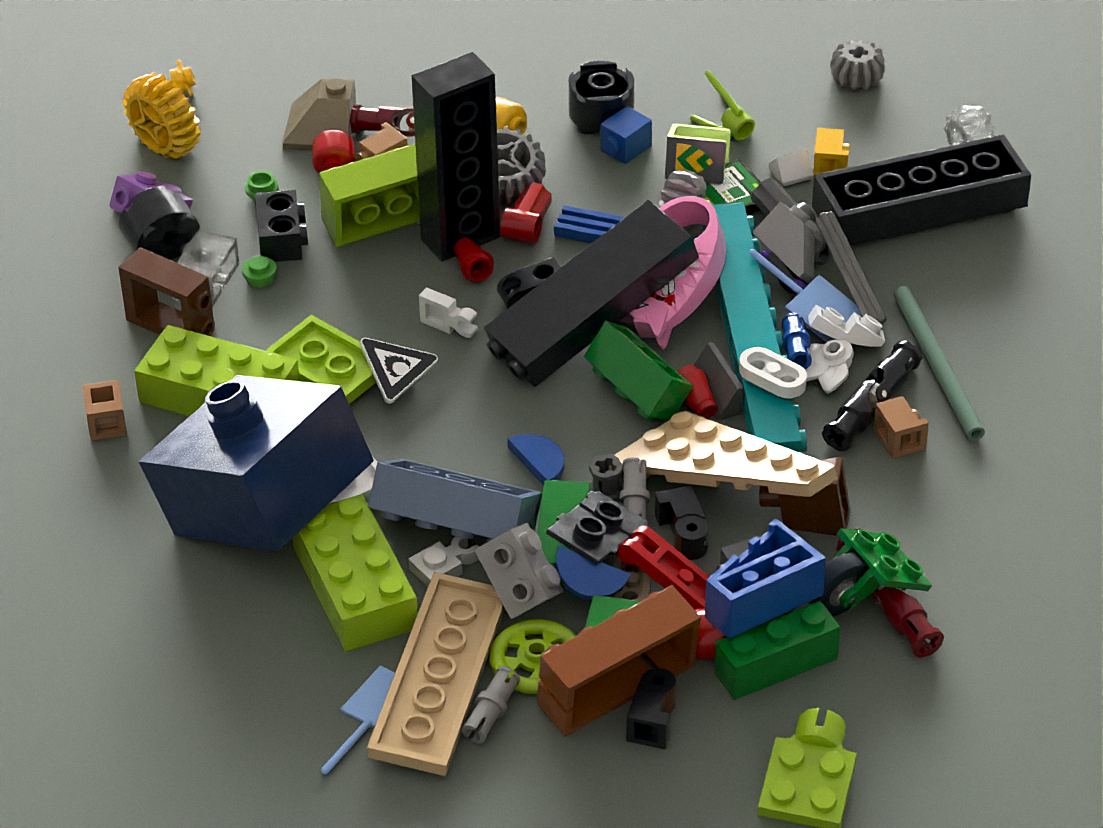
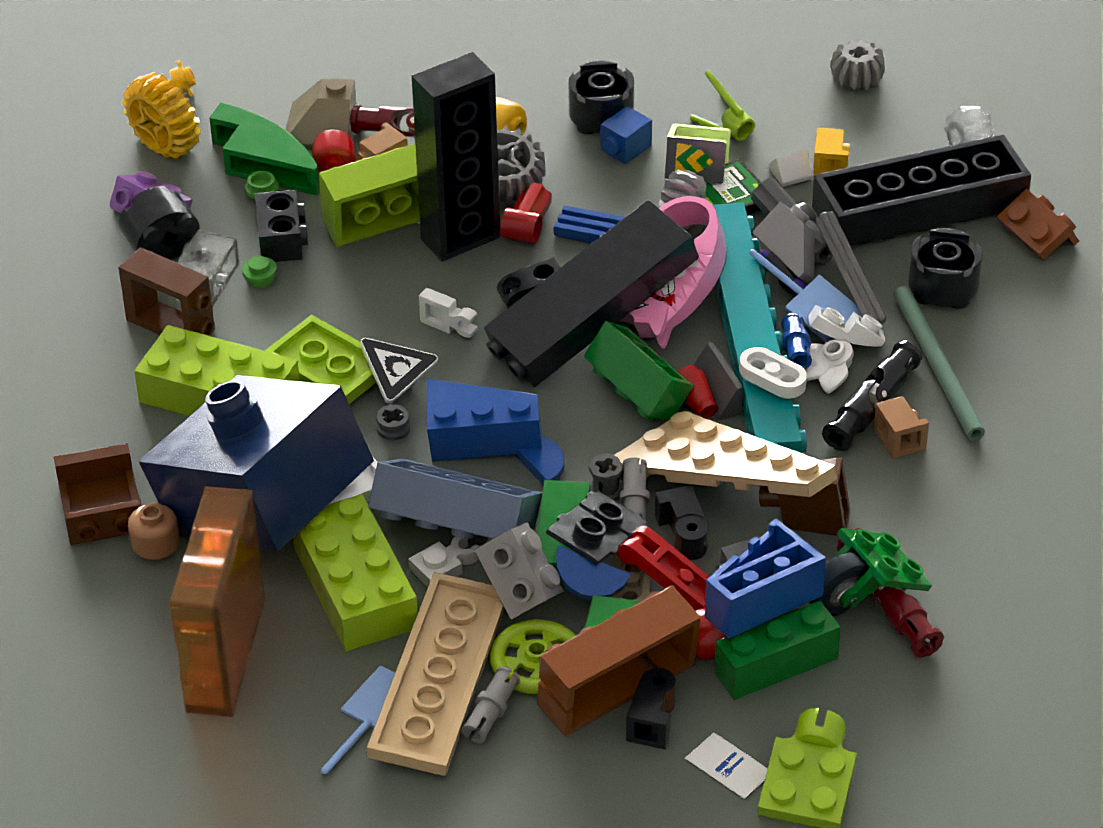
medium nougat brick [82,380,127,441] -> none
red cone [454,238,494,282] -> none
none -> reddish brown panel [53,443,141,545]
none -> medium nougat head [128,503,180,560]
none -> clear orange tile [169,486,265,717]
none -> green slope [209,102,320,196]
none -> dark grey bush [376,405,410,440]
none -> blue wedge [427,379,542,461]
none -> white sticker [685,733,768,799]
none -> black brick [909,228,982,309]
none -> dark orange bracket [997,188,1079,261]

